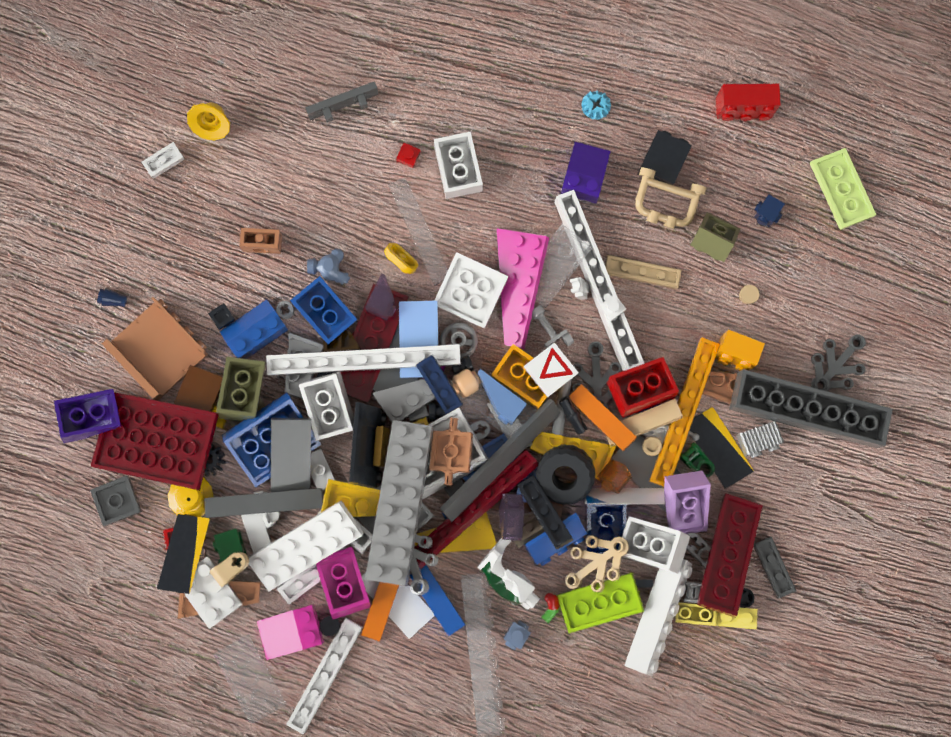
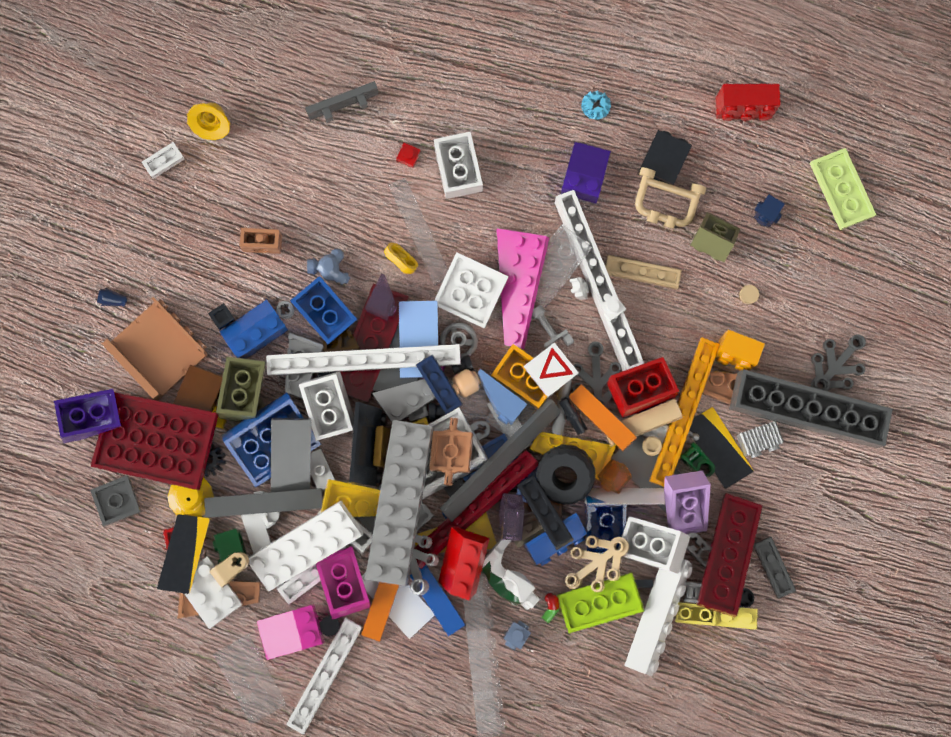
none -> red slope [438,526,490,600]

